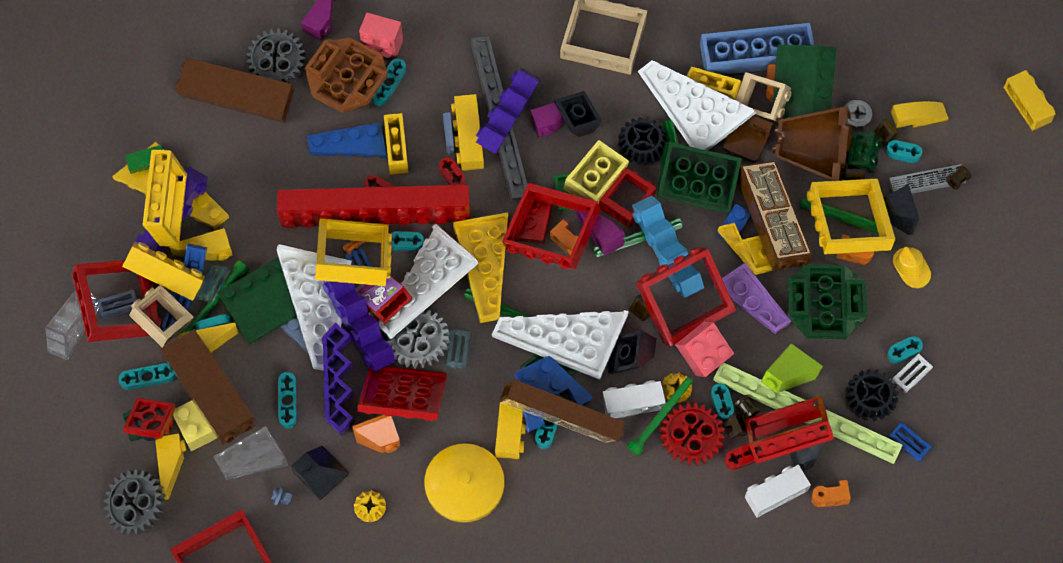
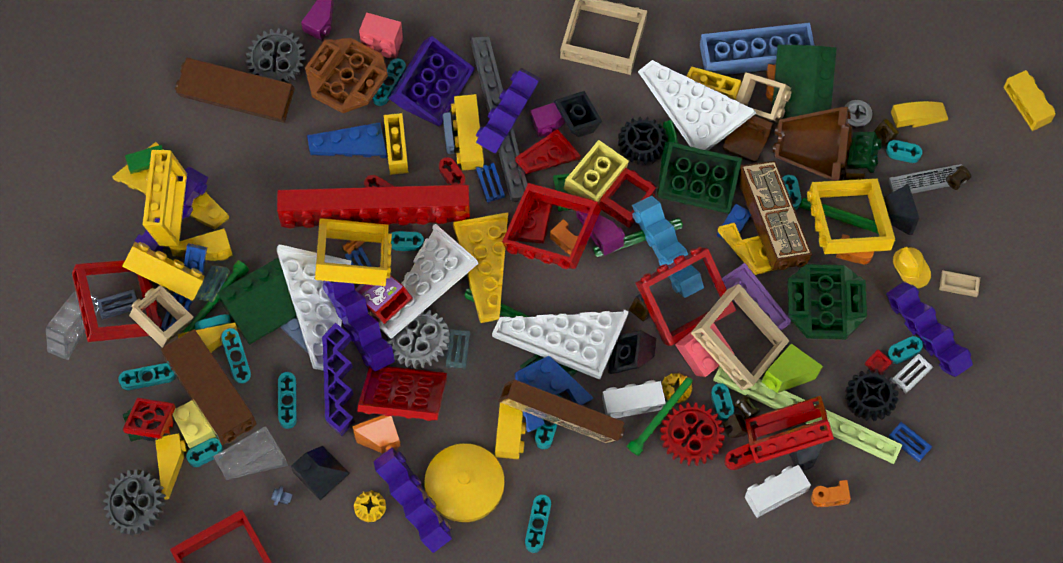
none -> teal beam [186,438,223,467]
none -> teal beam [221,328,251,384]
none -> dark purple brick [373,447,452,553]
none -> dark purple slope [388,36,475,126]
none -> blue tile [476,163,505,202]
none -> red wing [515,129,581,174]
none -> teal beam [525,495,551,553]
none -> tan window [691,284,789,390]
none -> teal beam [782,175,801,210]
none -> red tile [865,349,893,375]
none -> dark purple brick [886,281,973,377]
none -> tan tile [939,270,981,297]

